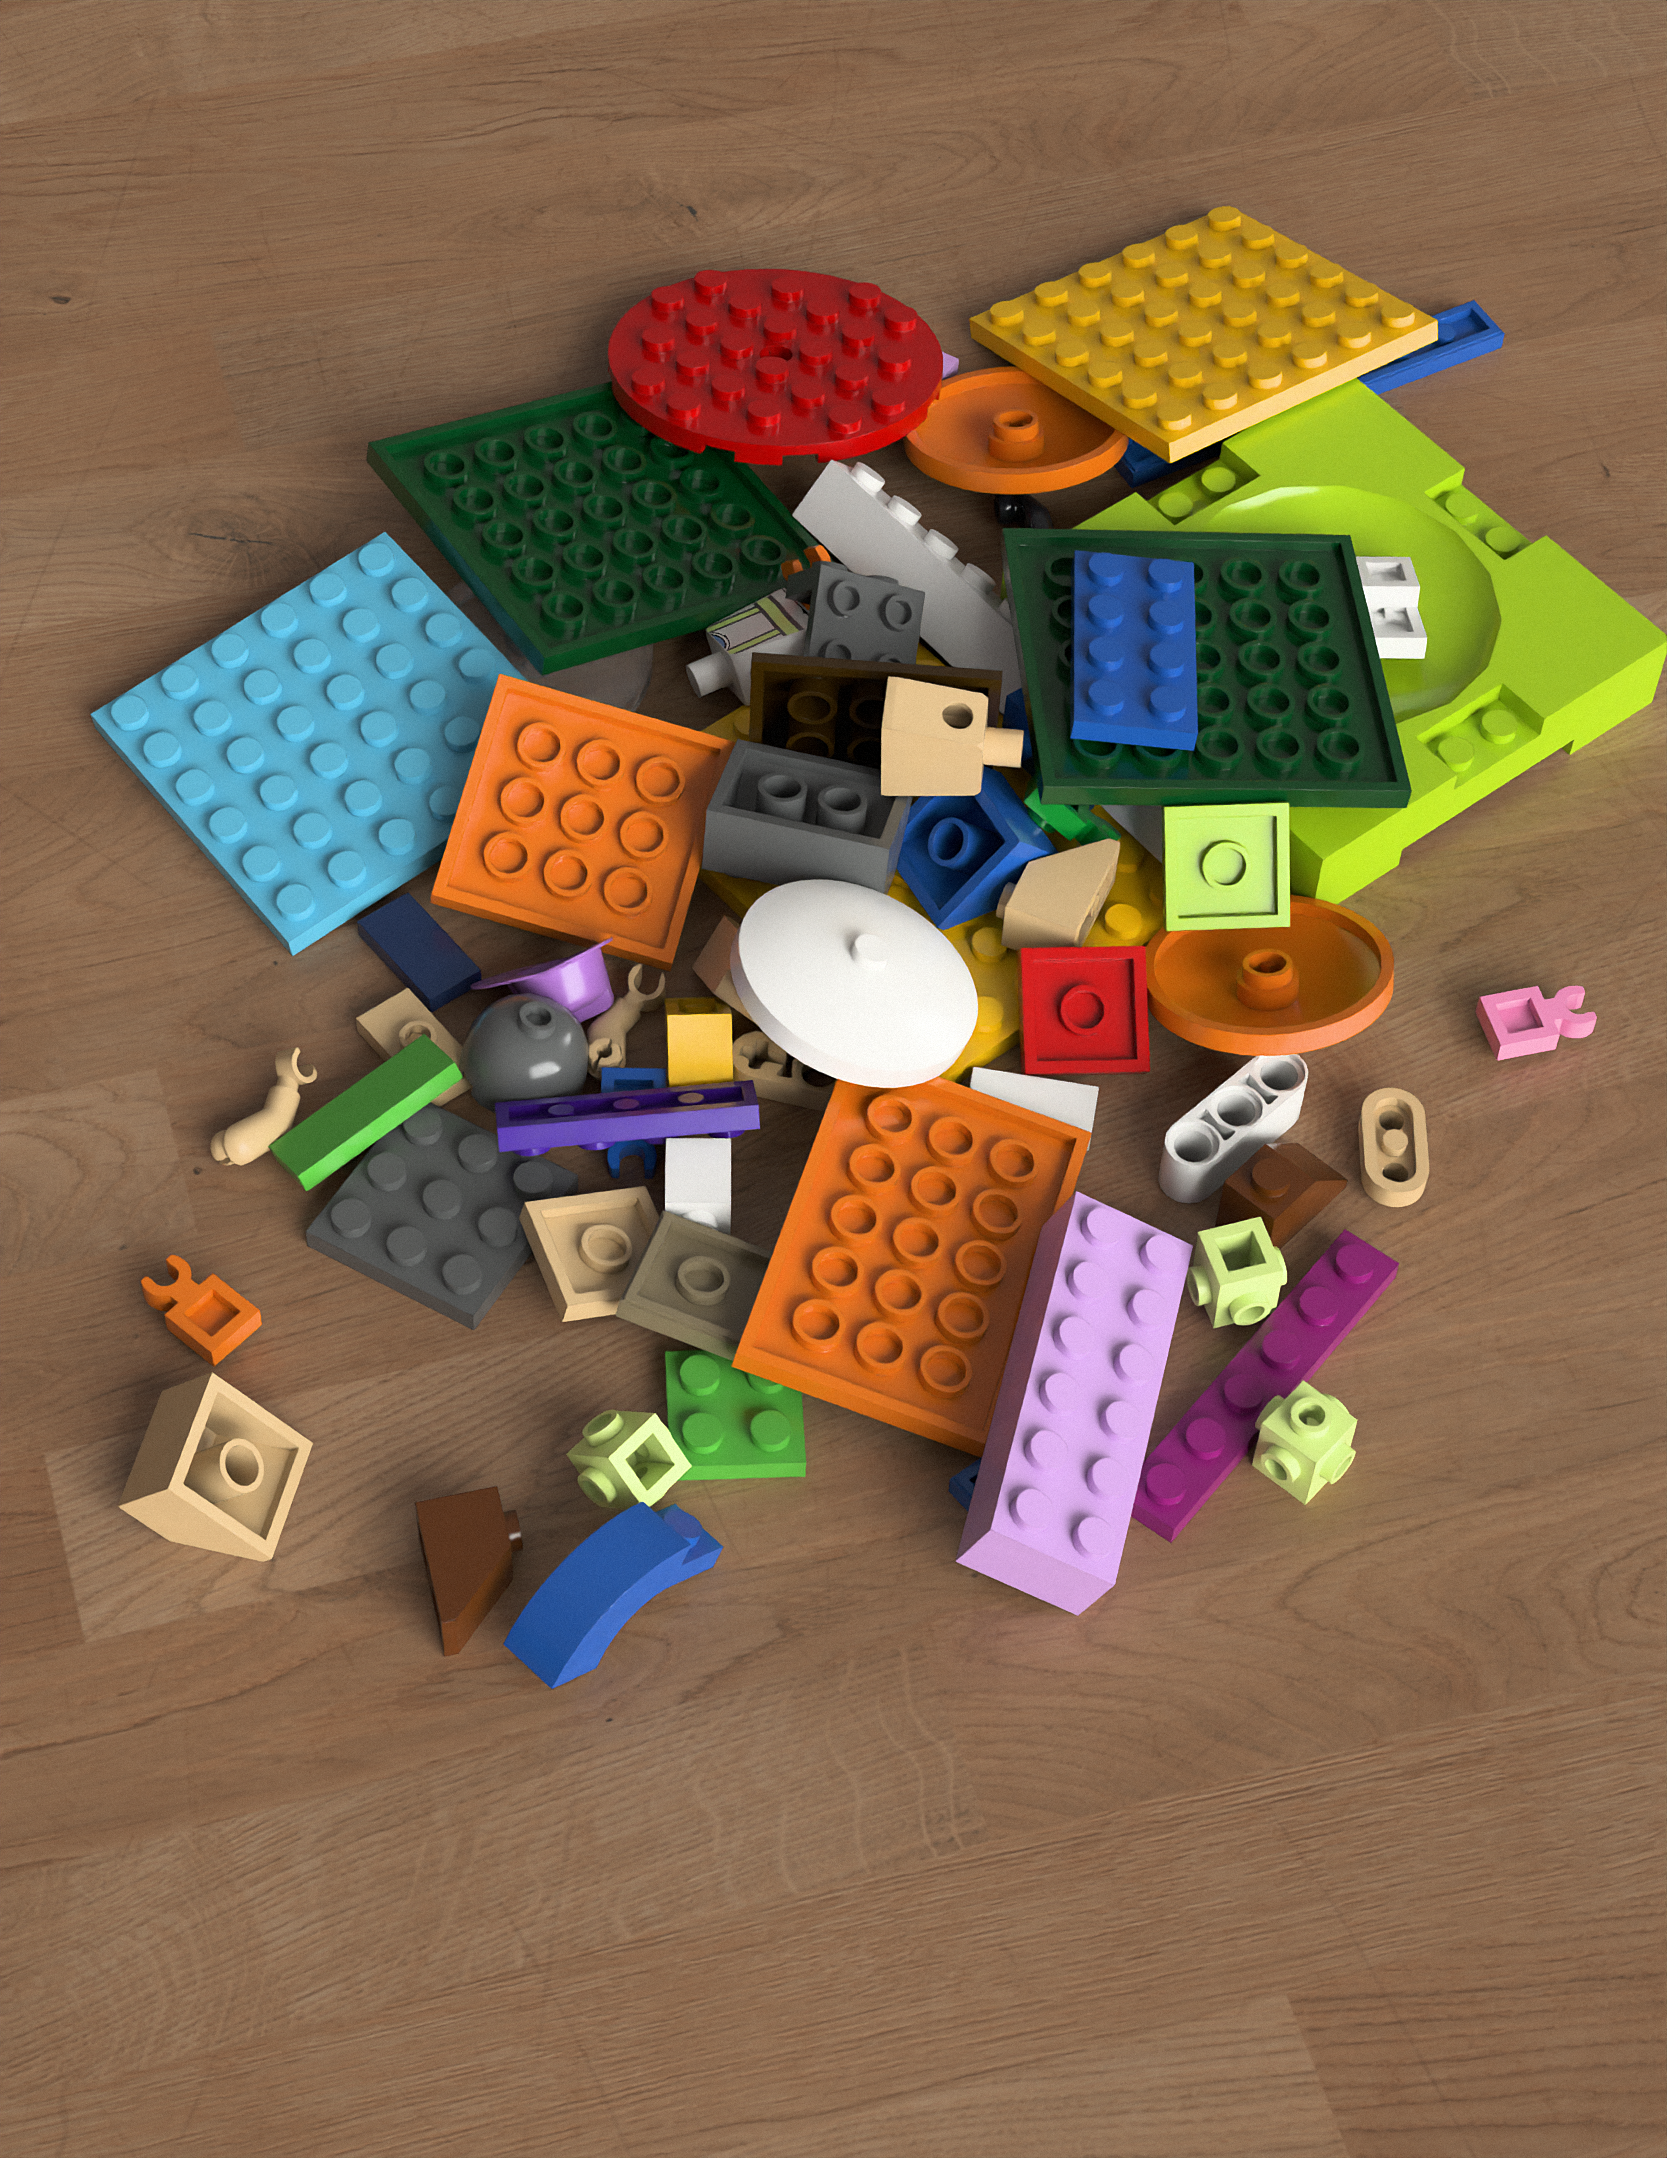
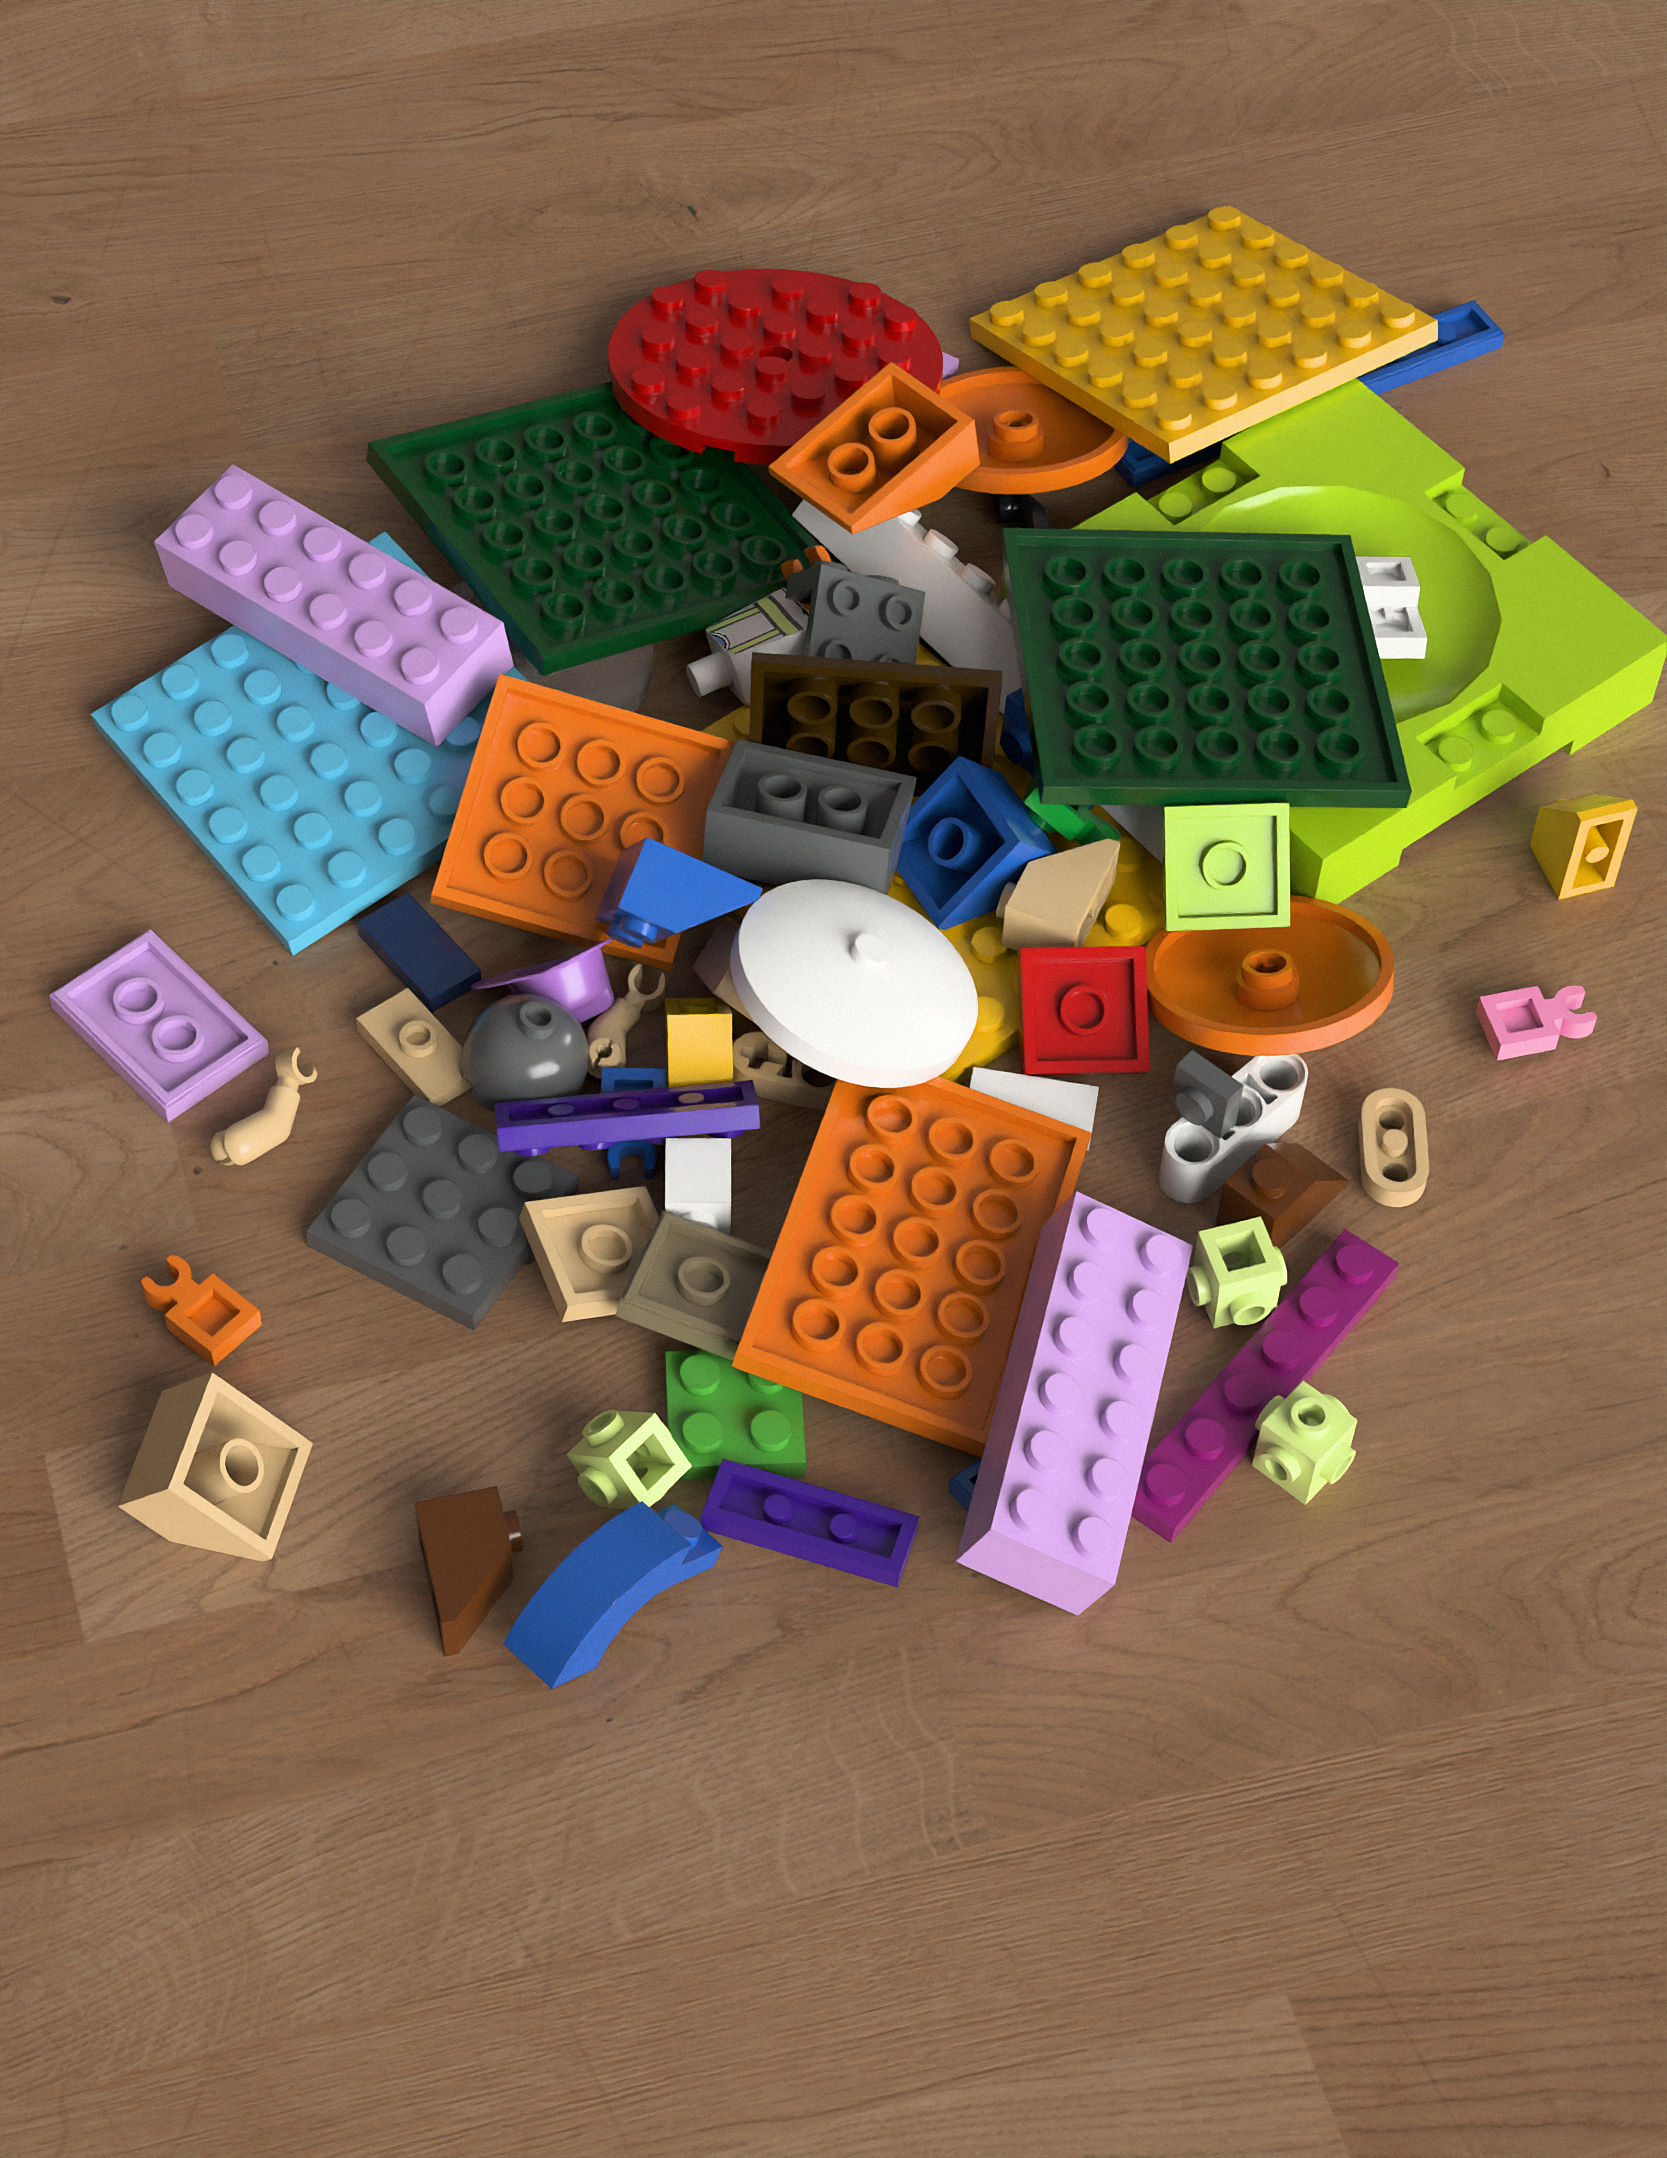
bright green tile [268,1034,463,1192] -> none
tan torso [881,676,1024,796] -> none
blue plate [1070,550,1198,751] -> none
none -> lavender tile [49,929,269,1123]
none -> lavender brick [154,464,514,748]
none -> slope [594,837,763,948]
none -> dark purple plate [701,1459,920,1587]
none -> orange slope [768,362,980,535]
none -> dark grey plate [1170,1050,1244,1139]
none -> yellow slope [1529,794,1638,900]

